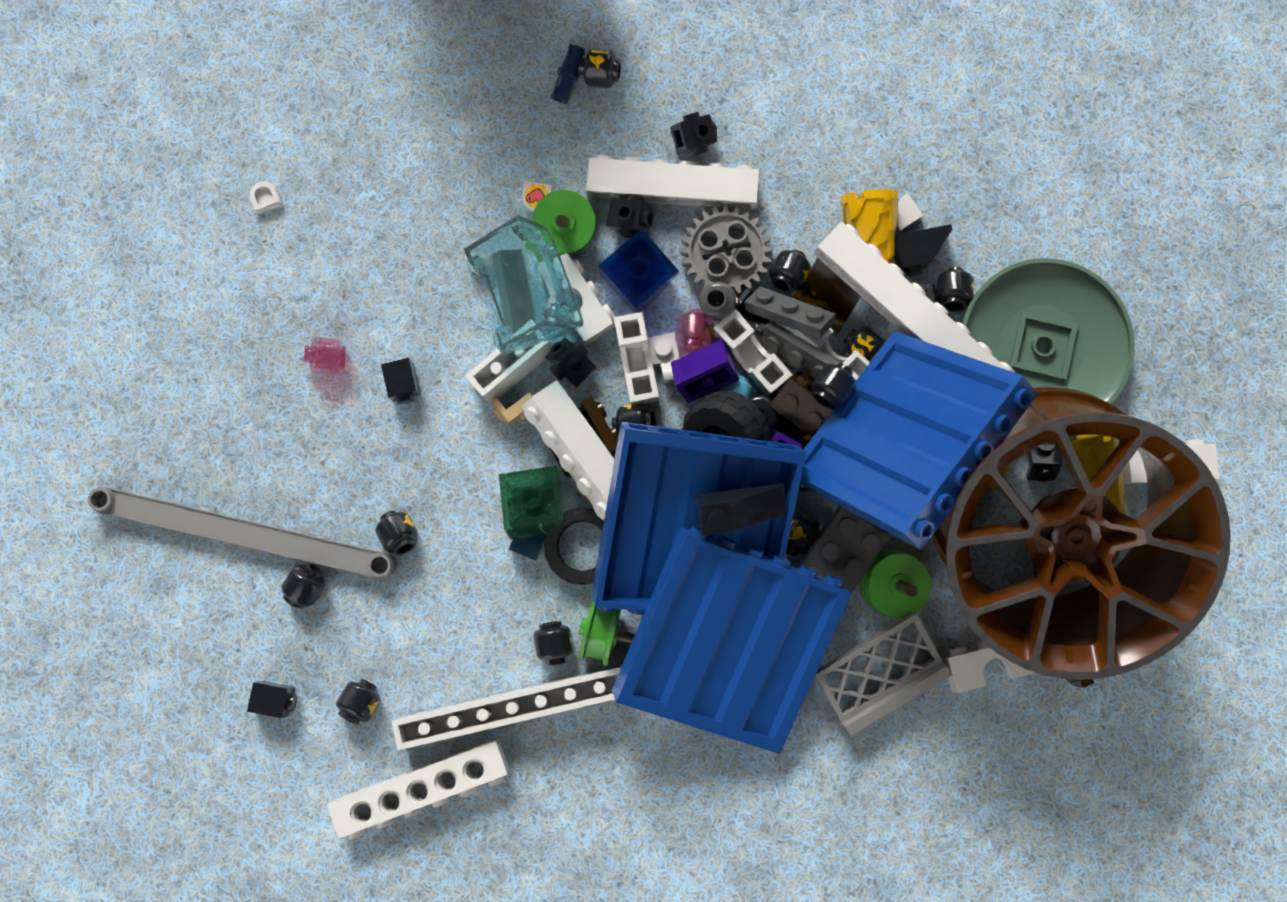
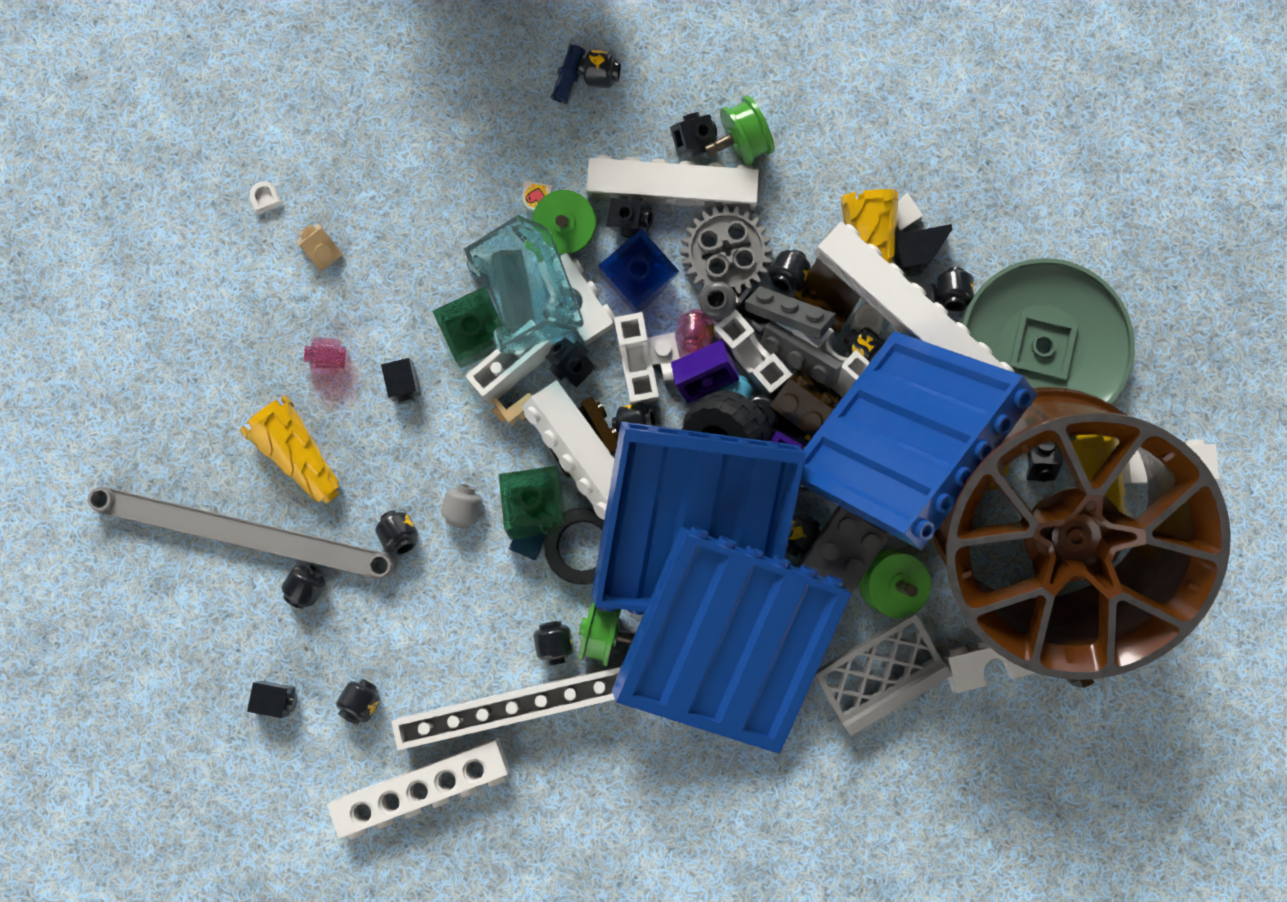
black slope [693,484,786,536] -> none
black head [812,363,856,409] -> none
none -> yellow cone [239,395,340,504]
none -> tan bracket [297,224,343,271]
none -> clear green slope [432,286,509,368]
none -> light grey head [441,484,482,529]
none -> bright green wheel [704,95,775,166]
none -> white tile [851,304,883,335]

